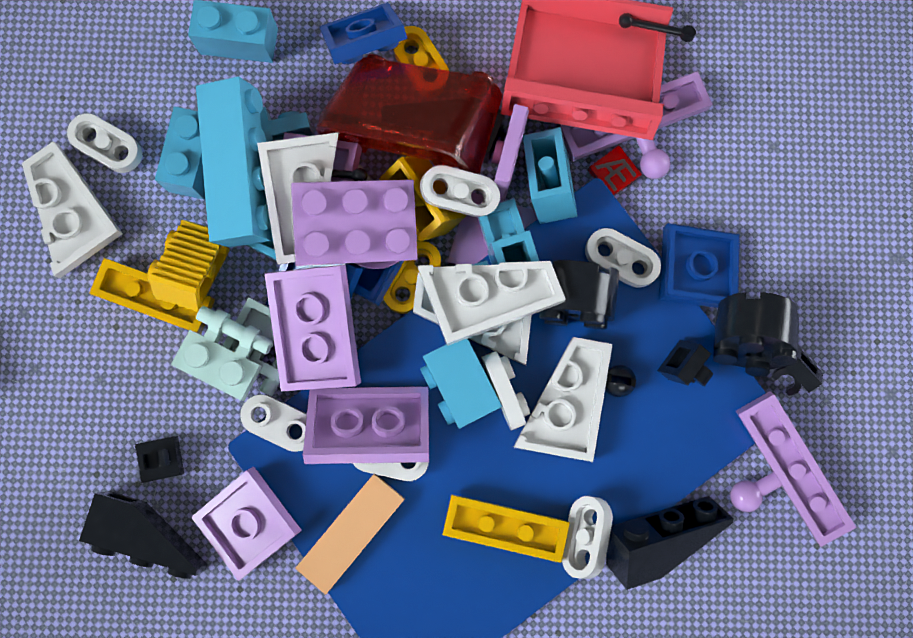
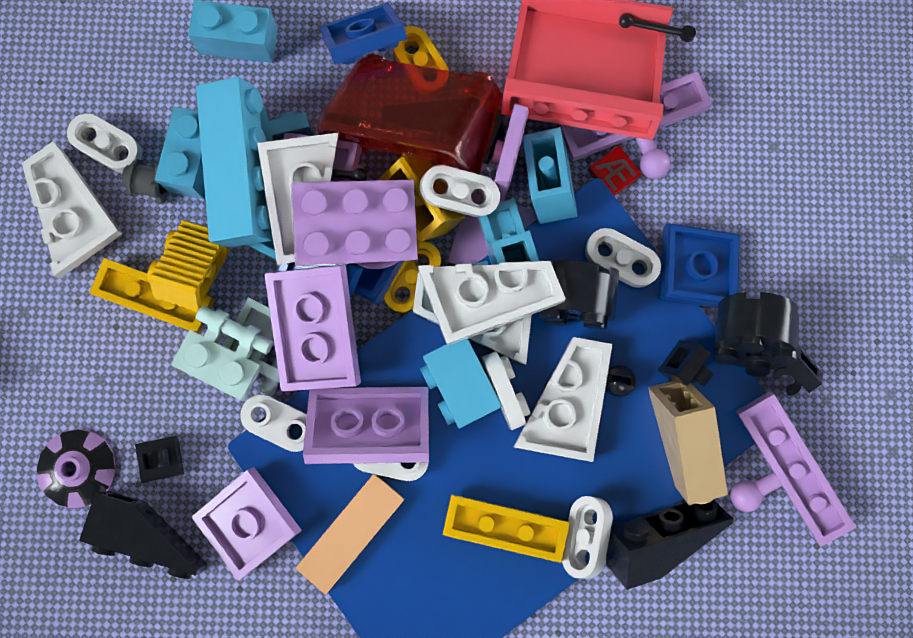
none -> dish [37,429,116,508]
none -> dark grey brick [122,159,167,205]
none -> tan slope [648,381,728,505]

